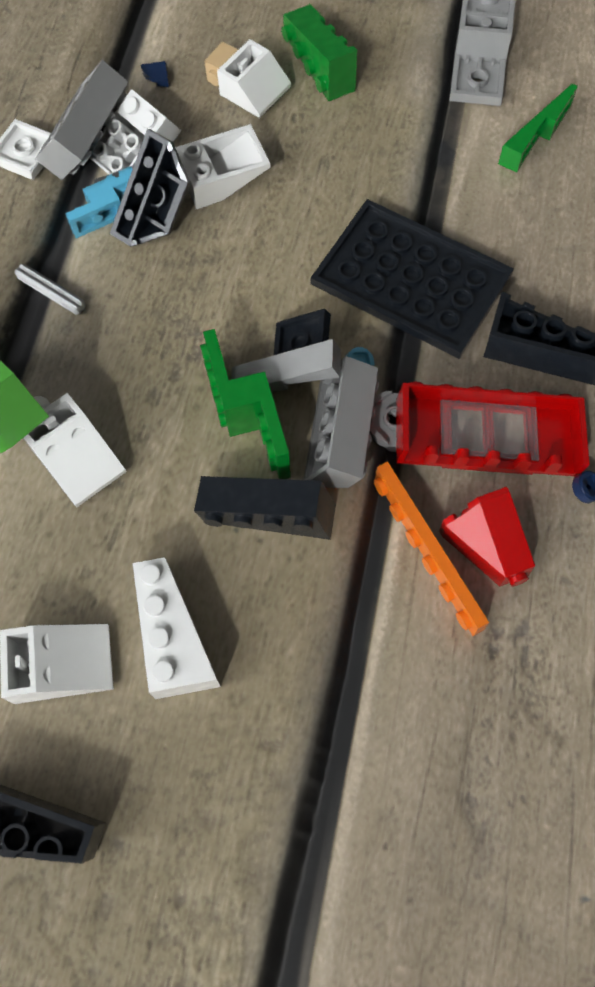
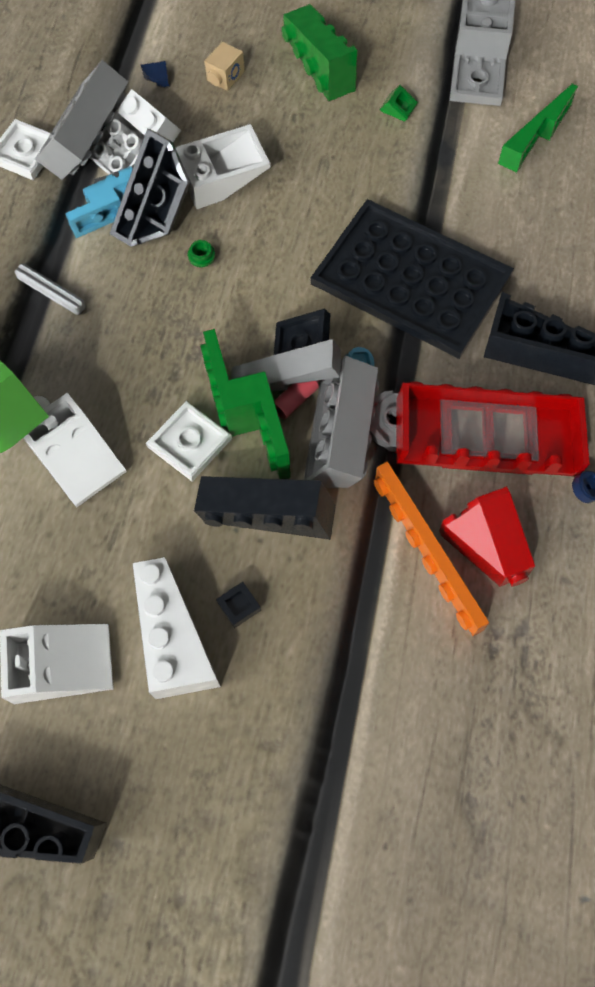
white slope [217,39,291,118] -> none
none -> white plate [146,401,232,482]
none -> green plate [188,240,215,267]
none -> black plate [216,582,261,629]
none -> coral cylinder [274,380,320,420]
none -> green slope [379,84,418,121]

